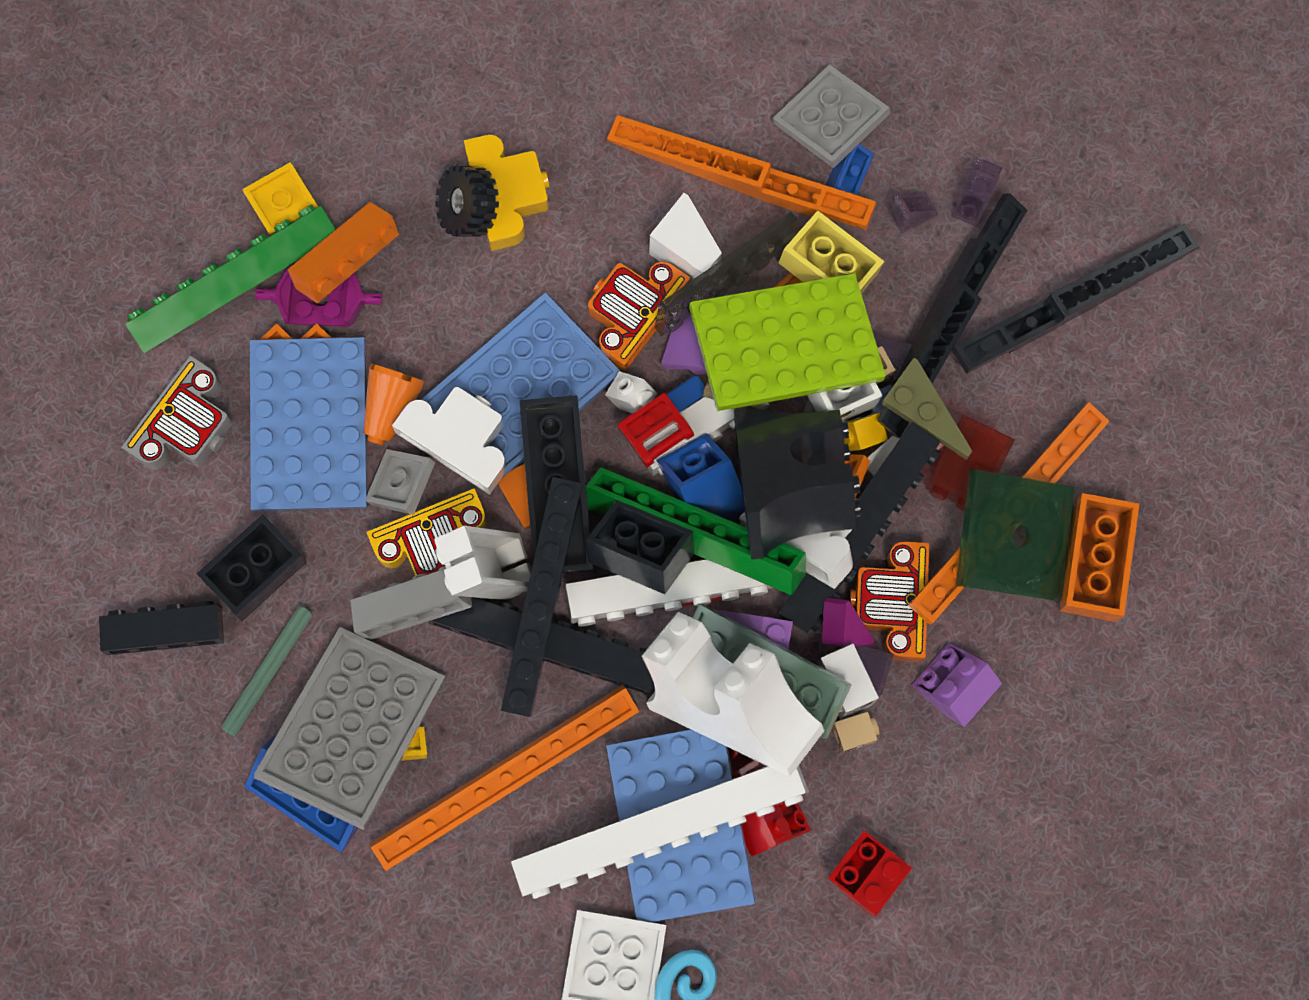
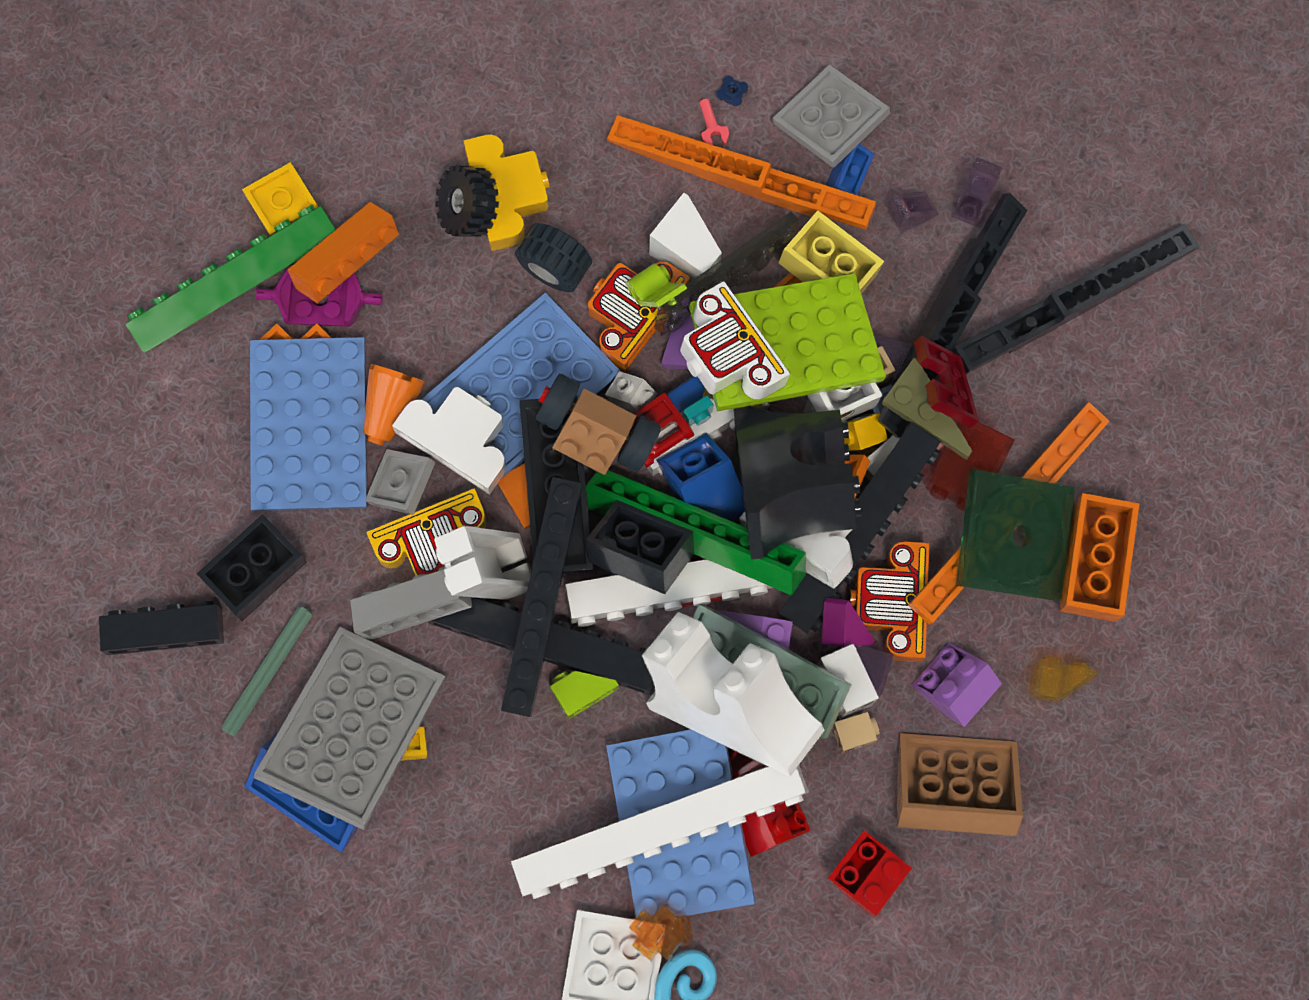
brick [121,356,232,469] -> none
orange plate [369,685,639,871] -> none
none -> black wheel [515,223,592,293]
none -> brick [536,373,661,475]
none -> lime slope [550,671,619,720]
none -> lime door [626,263,687,307]
none -> clear orange piece [629,904,693,961]
none -> brick [680,281,790,399]
none -> teal plate [683,395,714,426]
none -> coral bar [699,99,729,147]
none -> dark blue plate [717,76,748,106]
none -> medium nougat slope [897,733,1023,836]
none -> dark red plate [914,336,979,428]
none -> clear yellow slope [1029,656,1097,703]

